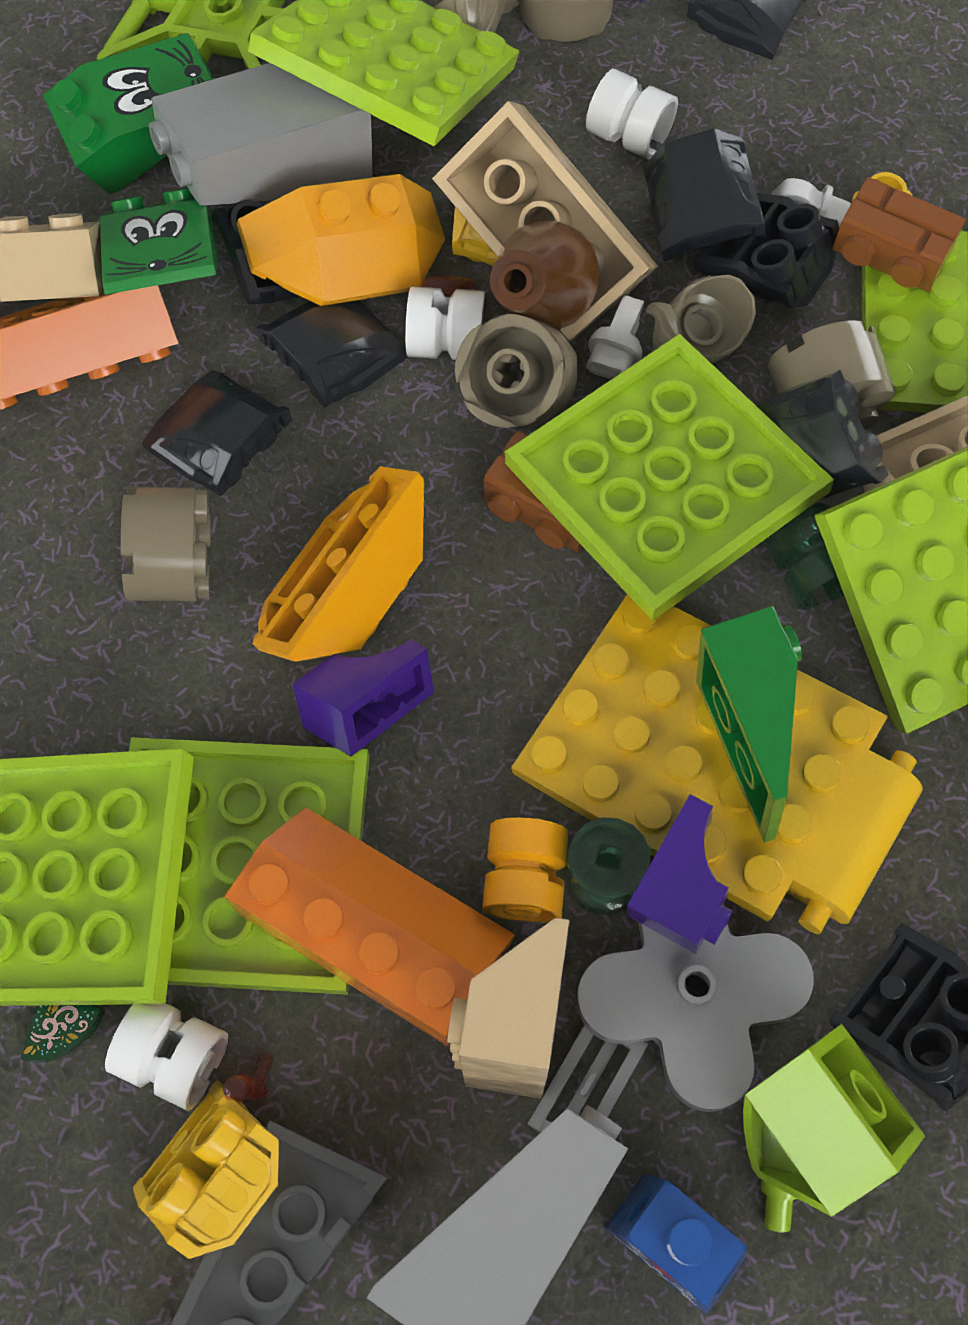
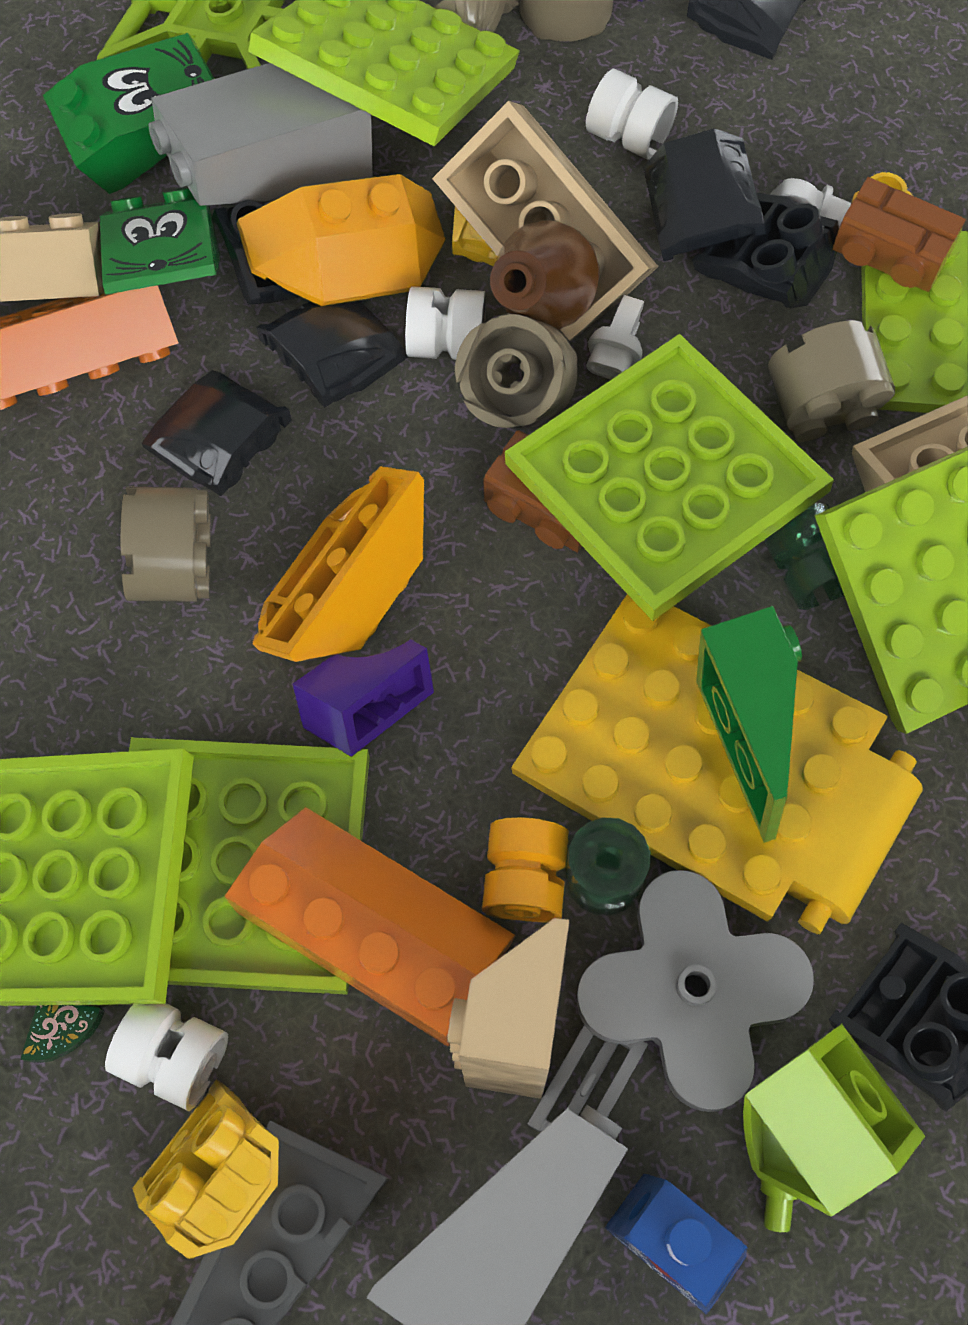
clear red piece [223,1053,273,1103] -> none
clear red piece [420,275,490,307] -> none
dark purple arch [627,794,733,954] -> none
dark tan hair [646,275,756,364] -> none
black slope [755,370,889,501] -> none

